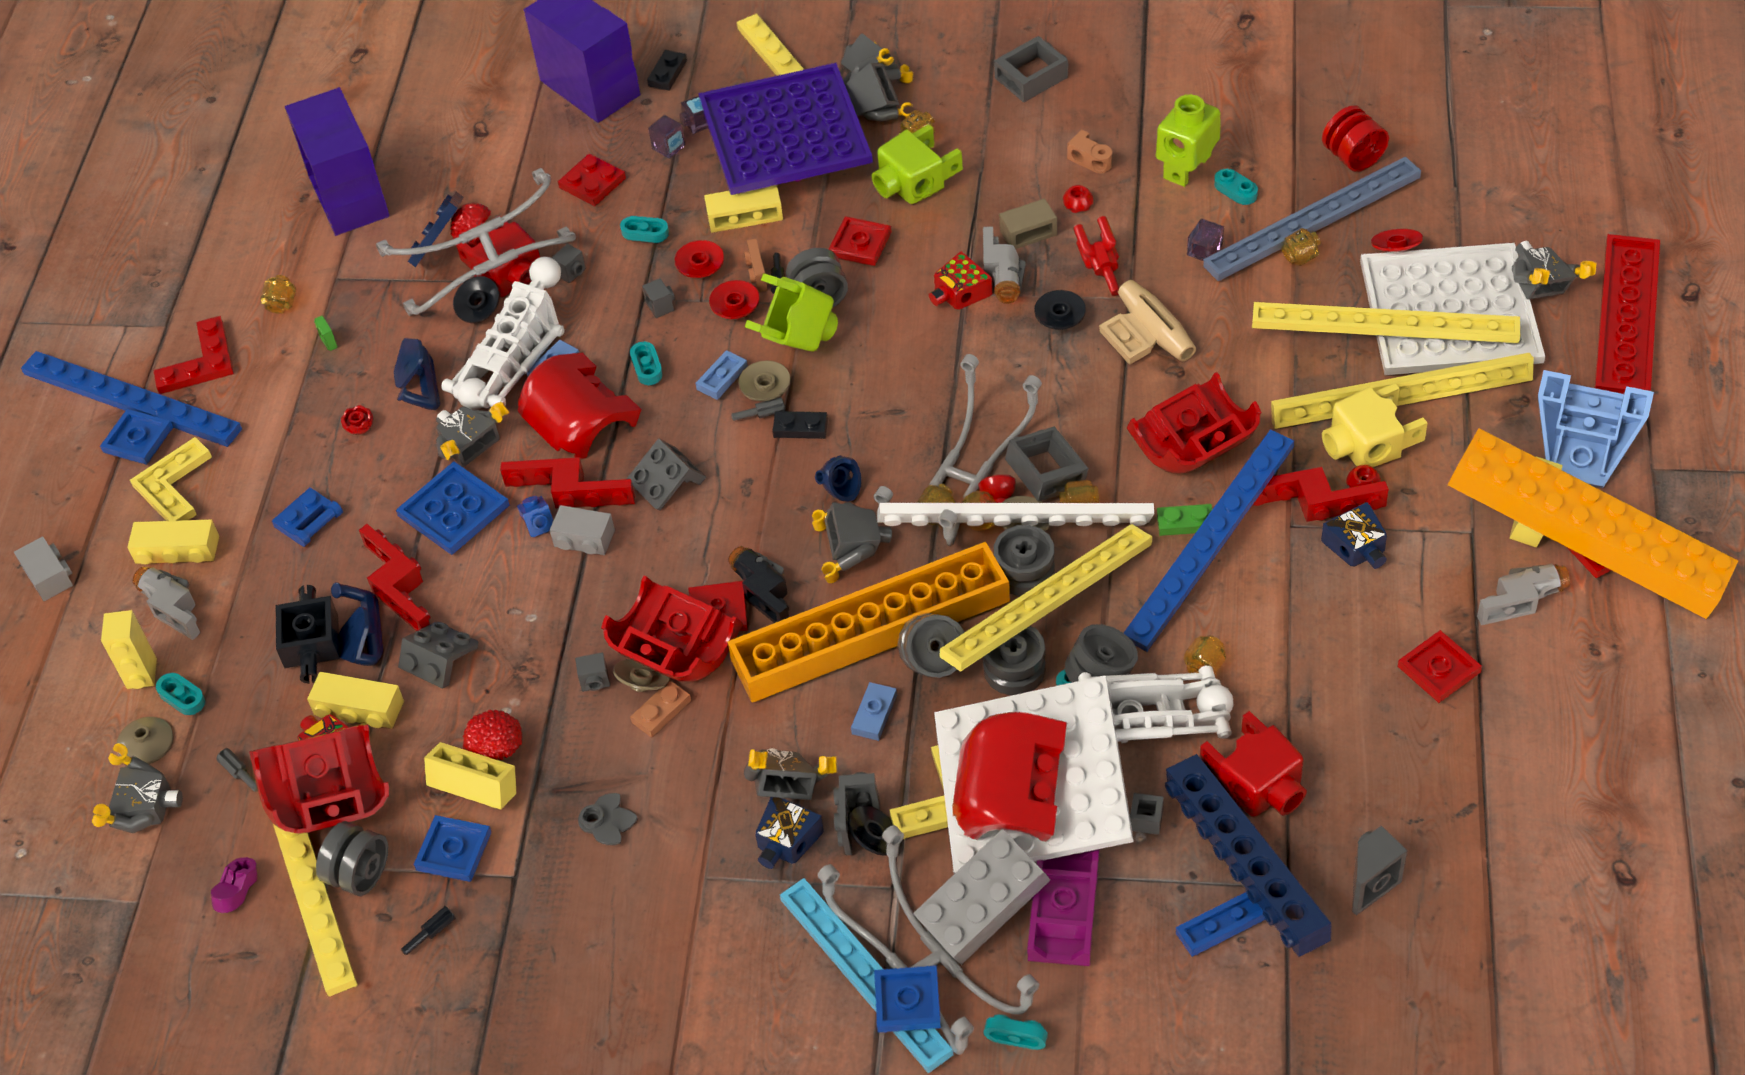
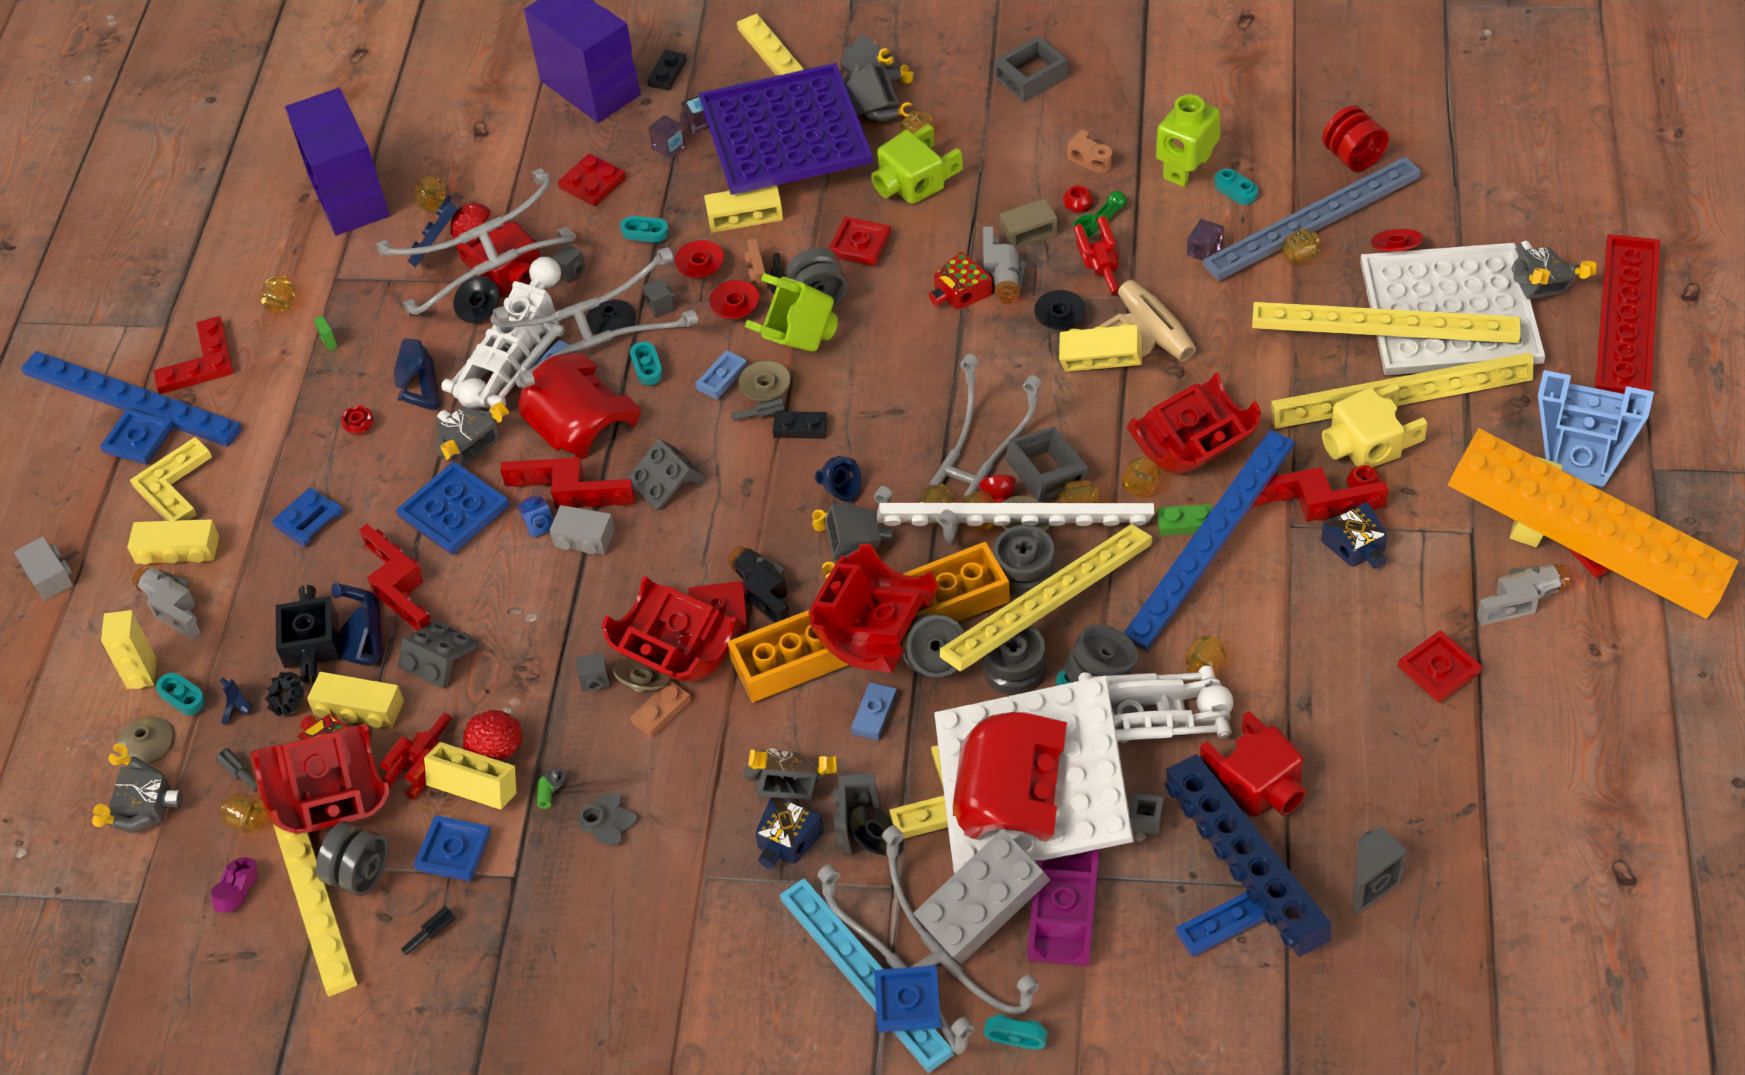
none -> dark blue piece [220,677,253,725]
none -> clear yellow head [220,793,266,834]
none -> black gear [265,672,304,716]
none -> red plant [380,713,452,800]
none -> clear yellow head [414,176,446,212]
none -> light grey bar [491,247,698,388]
none -> arm [537,767,567,809]
none -> black dish [586,299,636,338]
none -> red piece [808,544,940,673]
none -> light yellow brick [1059,324,1142,372]
none -> green piece [1072,191,1127,237]
none -> clear yellow head [1122,457,1161,498]

